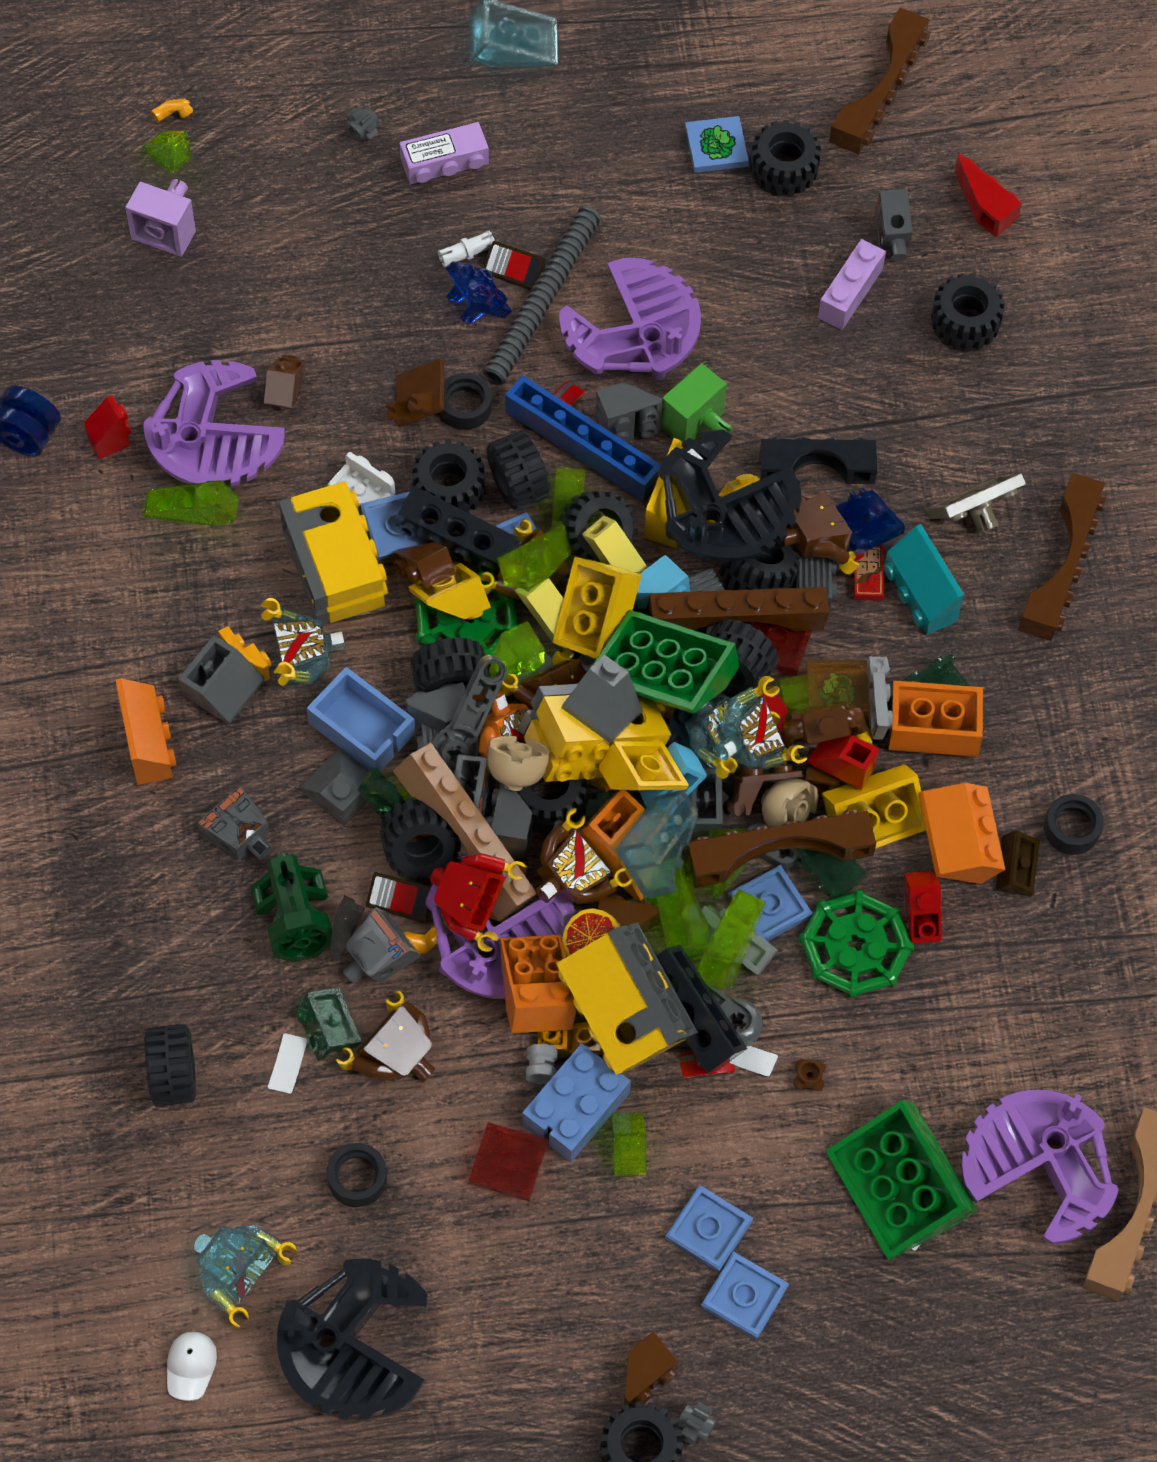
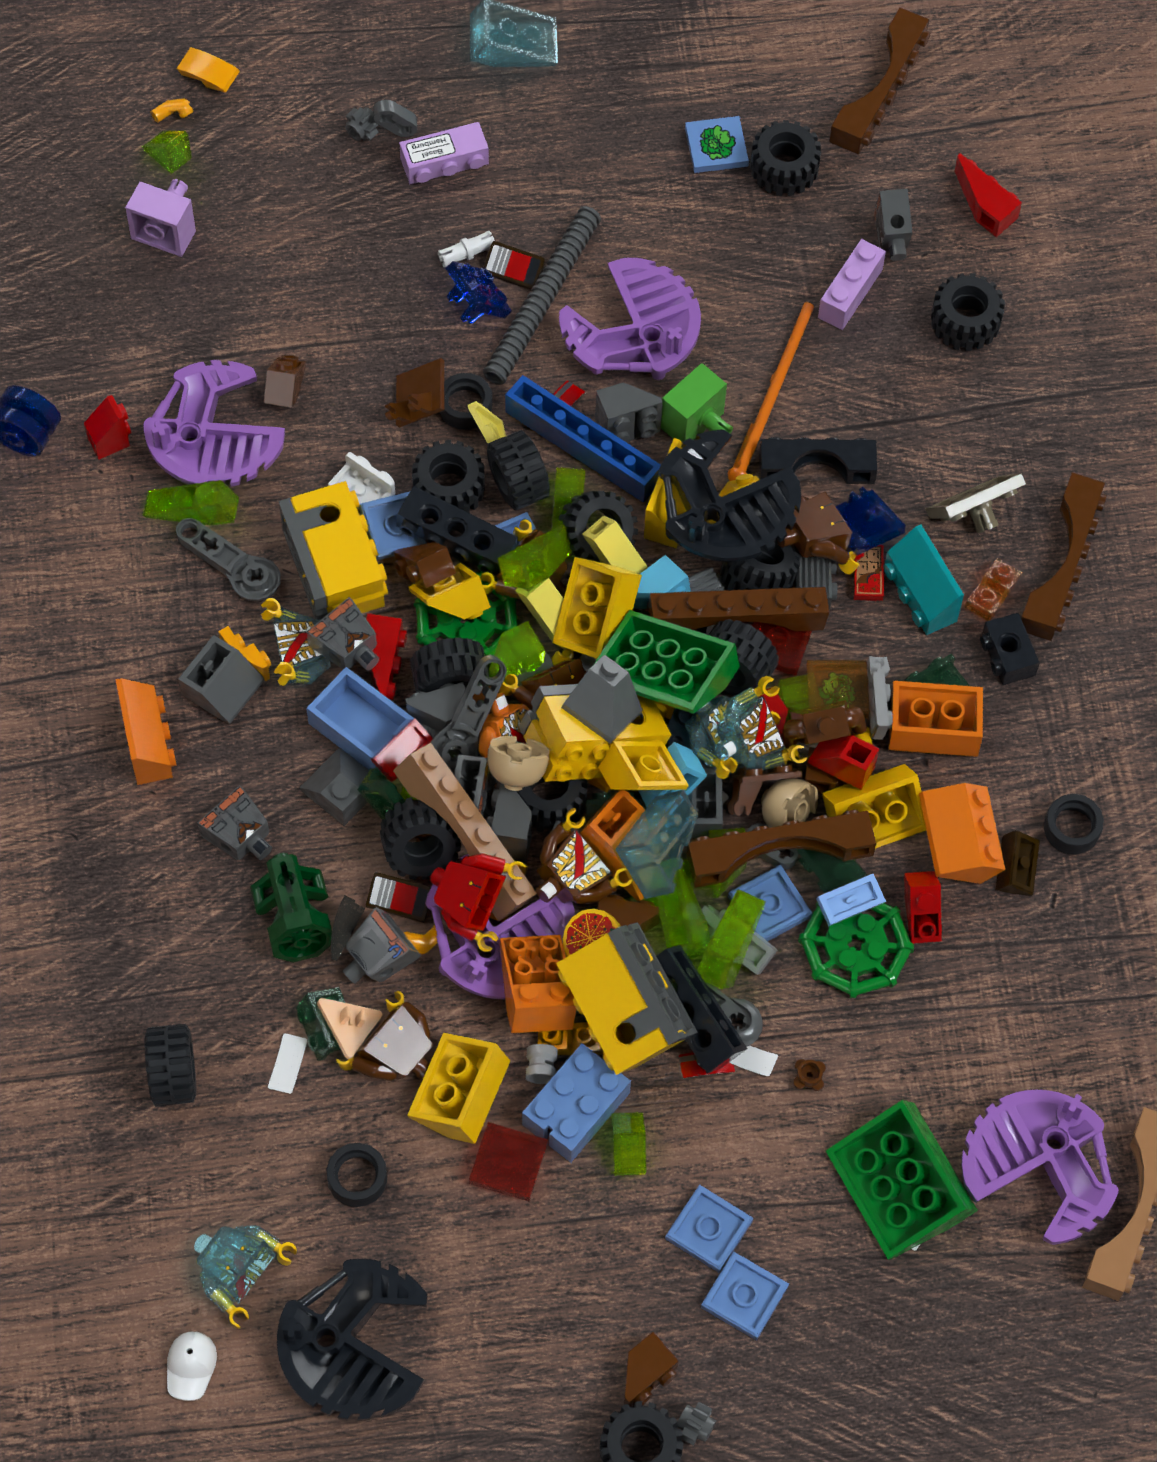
none -> light orange slope [176,47,240,93]
none -> dark grey beam [176,518,281,602]
none -> torso [307,597,379,671]
none -> light nougat piece [317,998,383,1059]
none -> red slope [366,613,407,700]
none -> tile [371,718,433,782]
none -> dark grey beam [373,100,418,137]
none -> yellow slope [407,1033,510,1144]
none -> light yellow tile [468,401,506,443]
none -> orange bar [728,302,814,481]
none -> light blue plate [816,873,886,927]
none -> clear orange slope [965,558,1023,621]
none -> black brick [980,613,1040,685]

